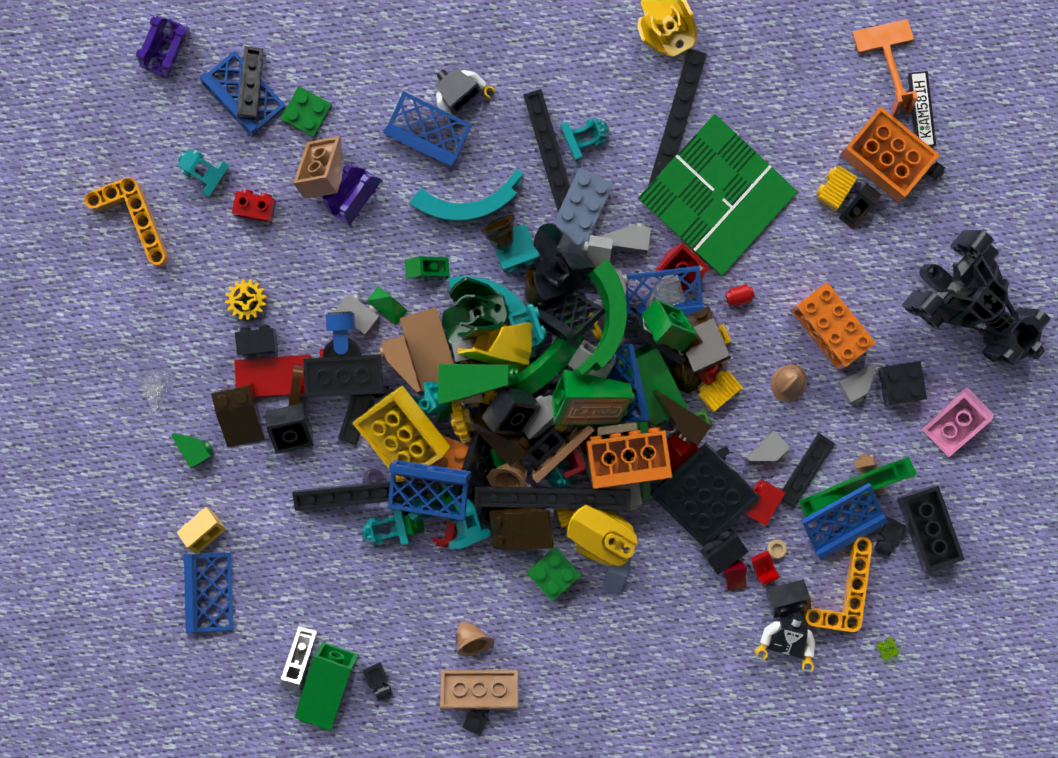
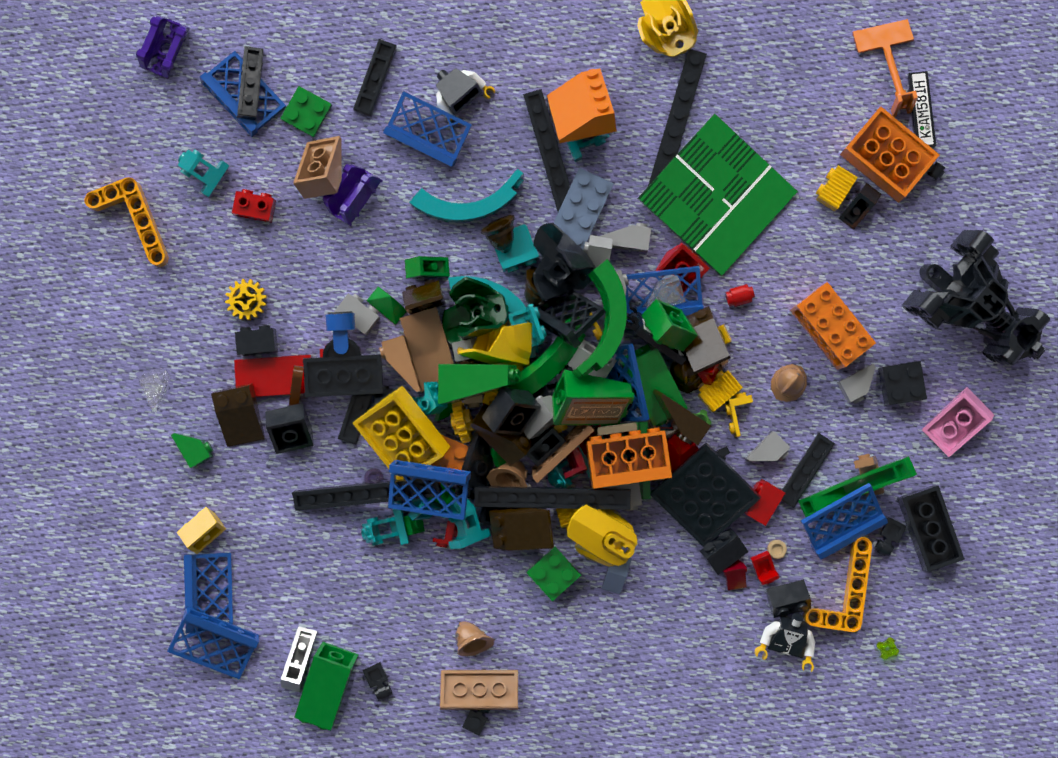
none -> blue fence [167,607,259,679]
none -> black plate [353,39,397,117]
none -> dark brown slope [402,279,446,315]
none -> orange slope [547,68,617,143]
none -> yellow bracket [725,392,753,437]

